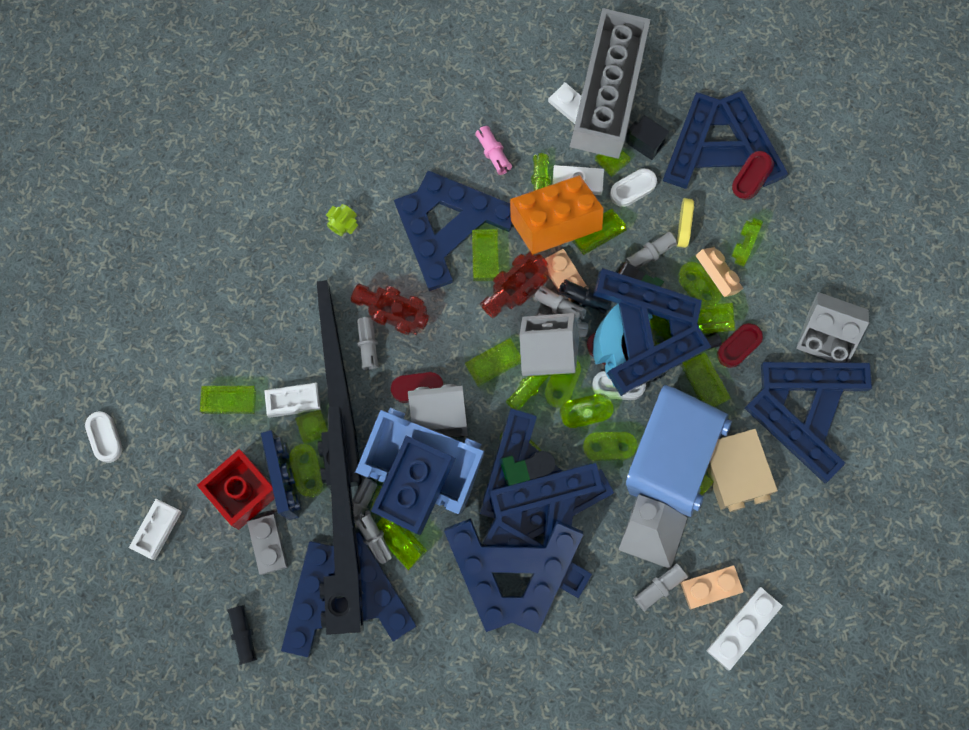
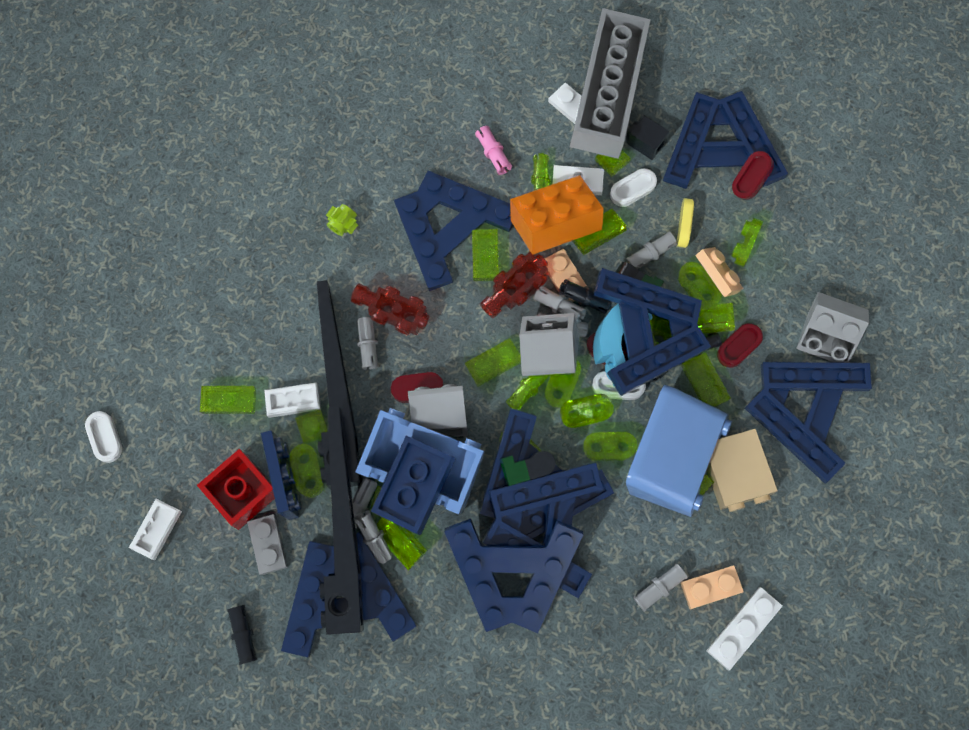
light grey slope [618,495,687,569] -> none

